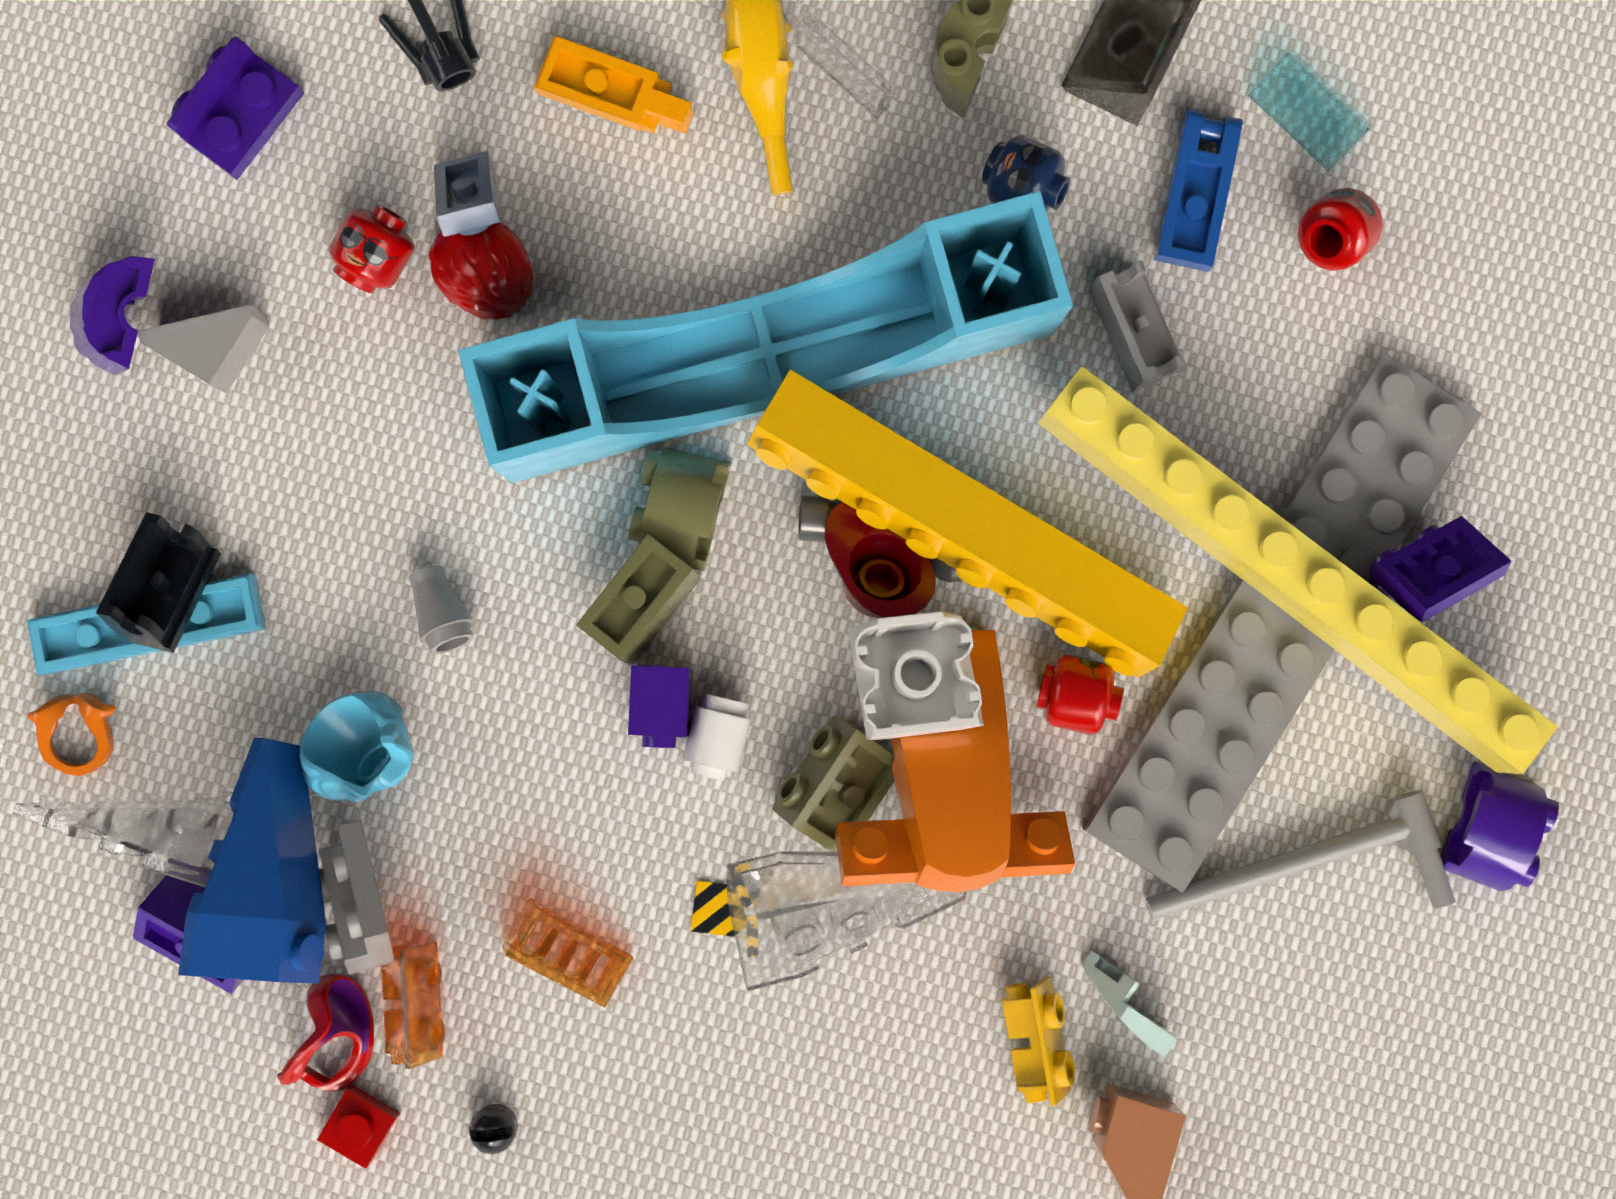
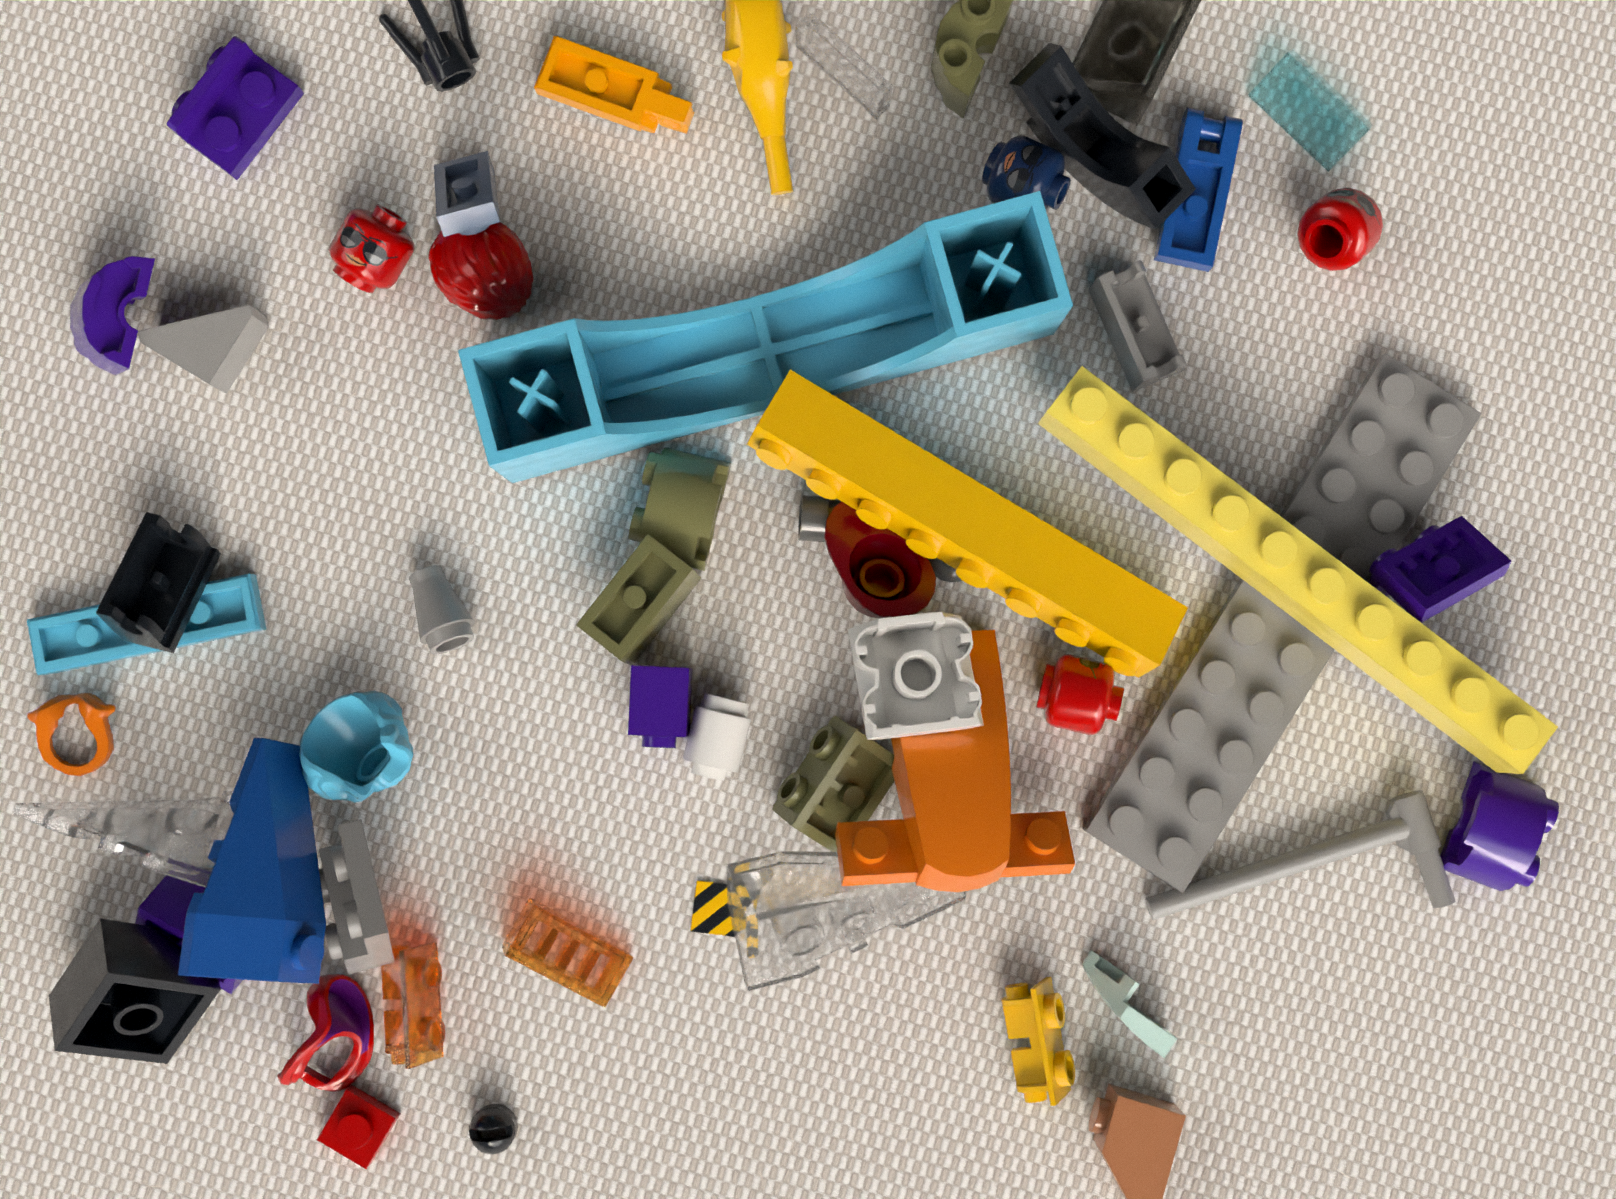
none -> black slope [49,918,221,1064]
none -> black arch [1009,43,1196,229]

